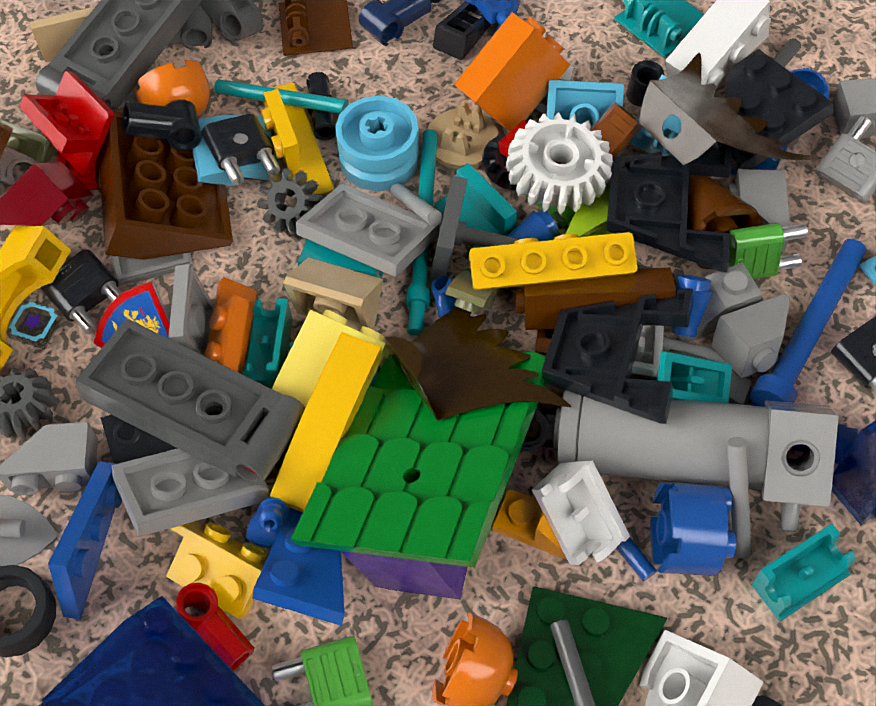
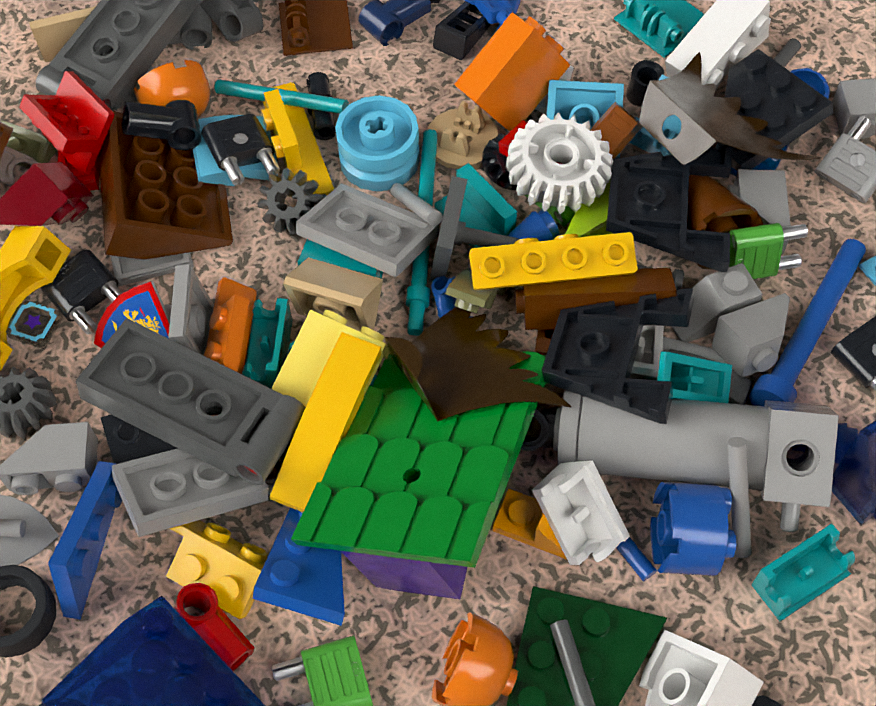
blue piece [246,497,289,548] -> none
blue cone [672,275,713,337] -> none

